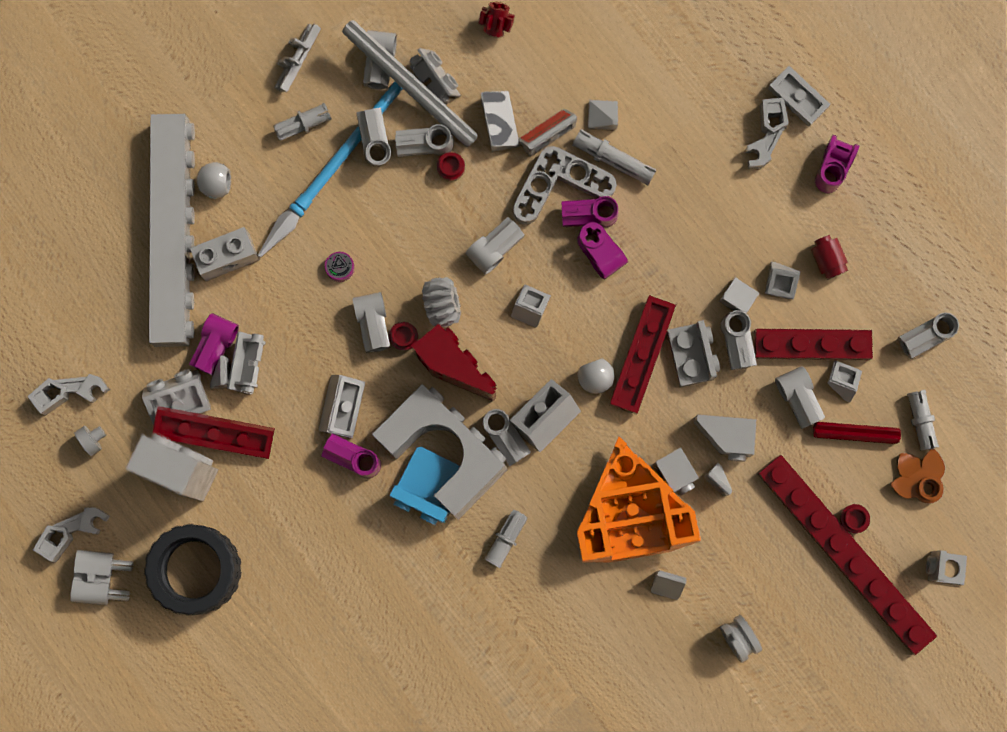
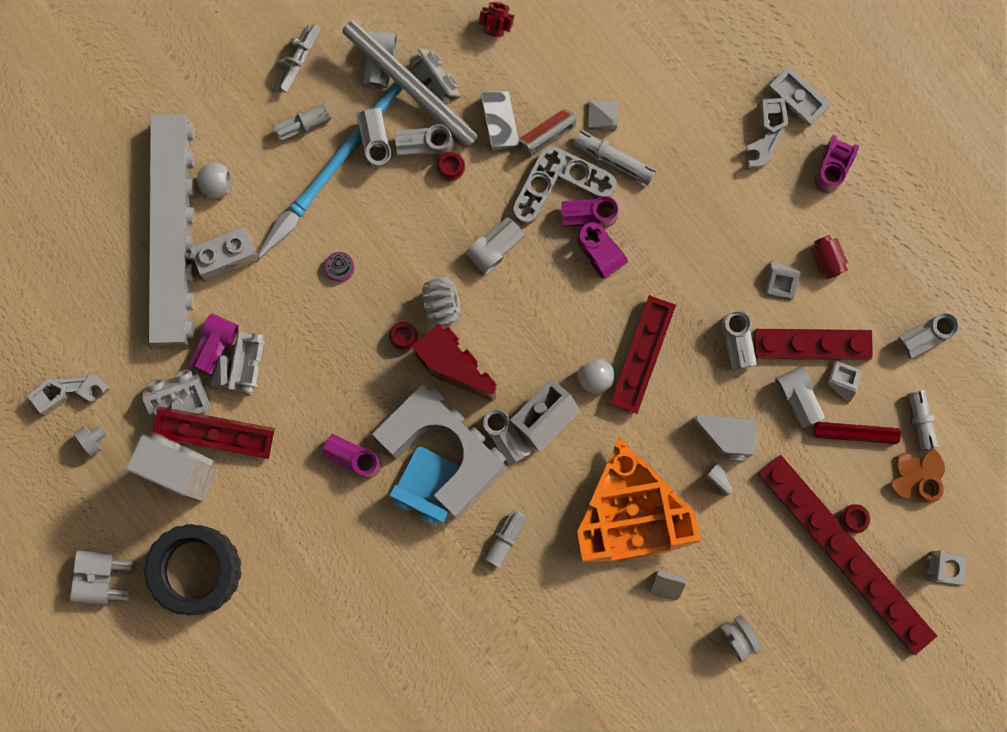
light grey piece [33,507,110,562] -> none
light grey slope [319,375,365,438] -> none
light grey piece [353,292,391,353] -> none
light grey slope [511,284,551,327] -> none
light grey brick [653,448,699,496] -> none
light grey bracket [667,320,720,387] -> none
light grey slope [719,277,759,314] -> none

